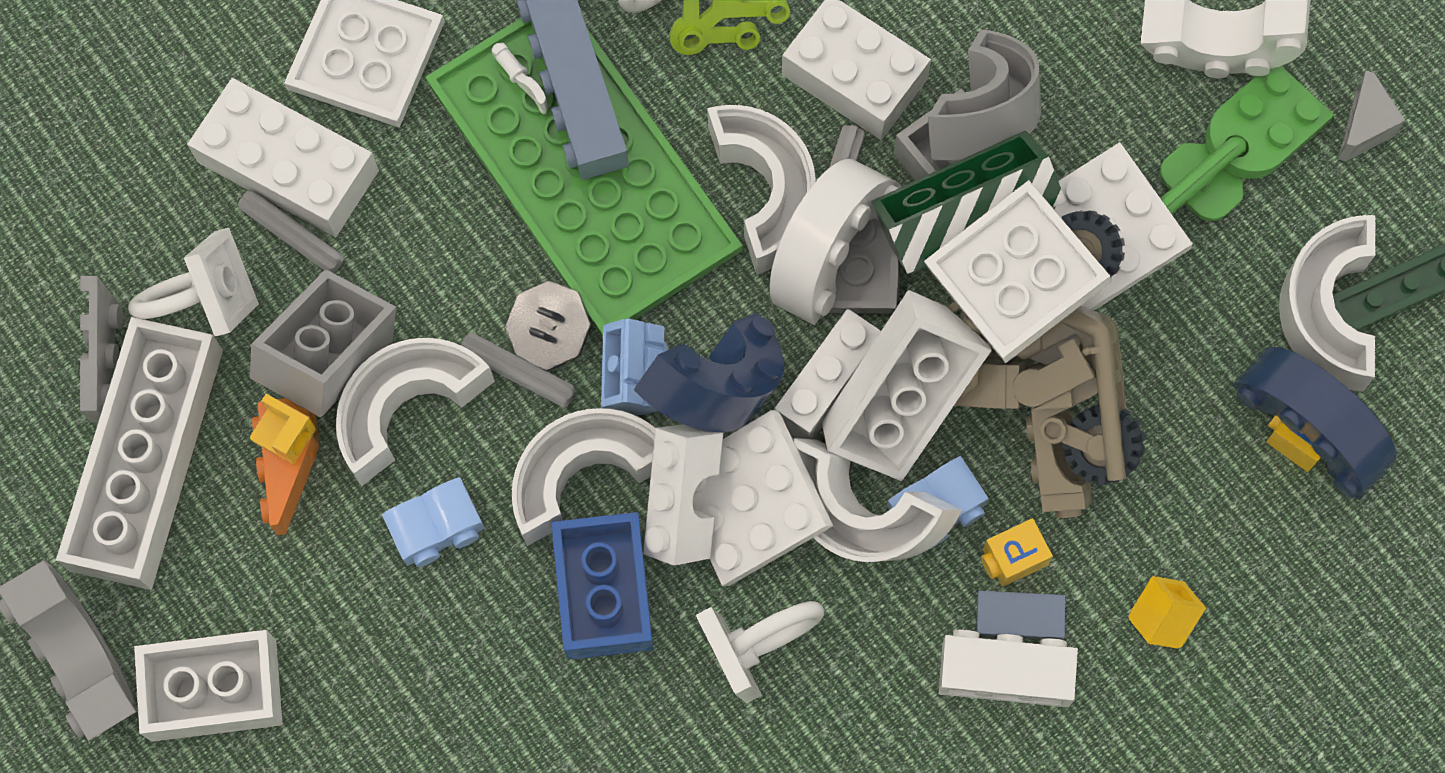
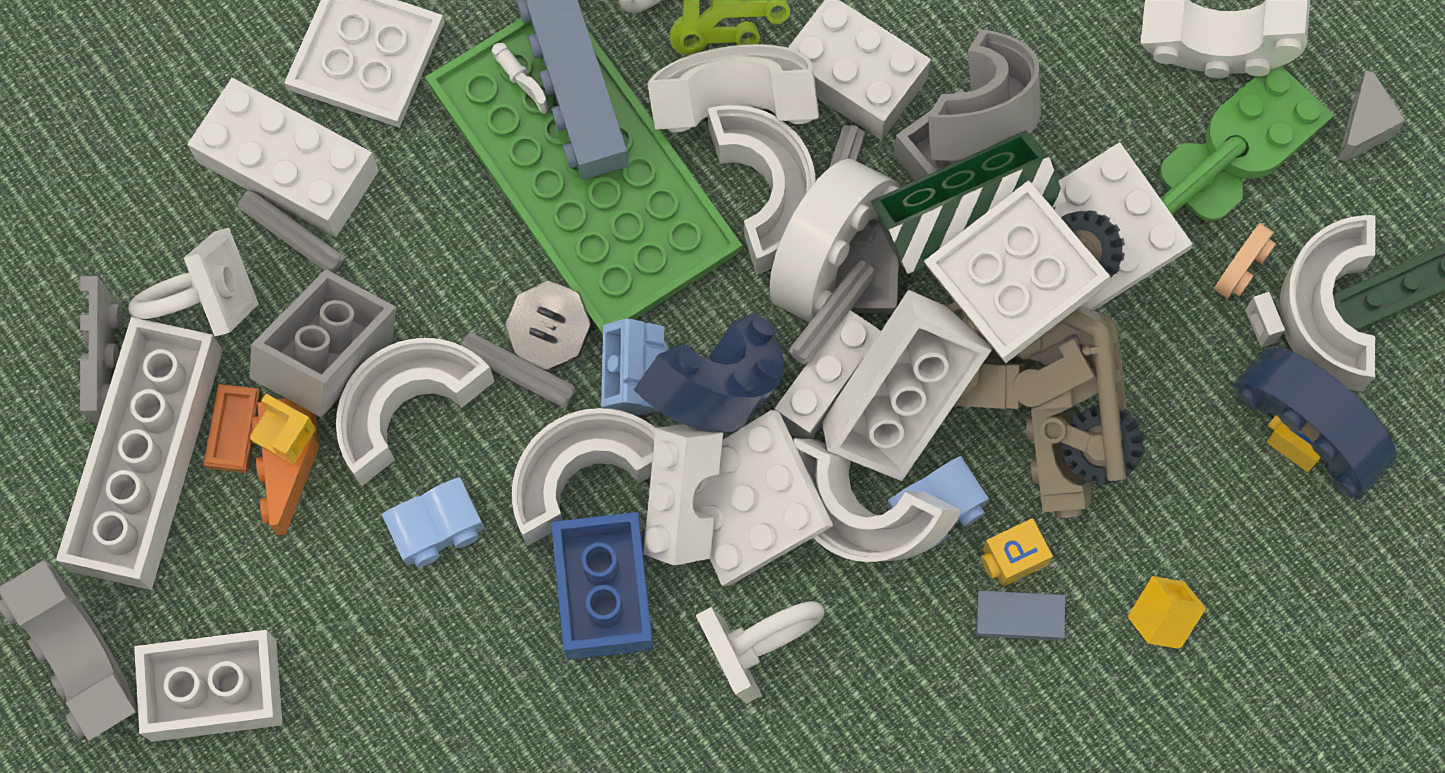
white brick [938,630,1078,707] -> none
none -> orange tile [204,384,262,473]
none -> white brick [647,44,819,132]
none -> light grey axle [789,260,876,364]
none -> light nougat plate [1213,223,1276,299]
none -> white tile [1245,292,1285,348]

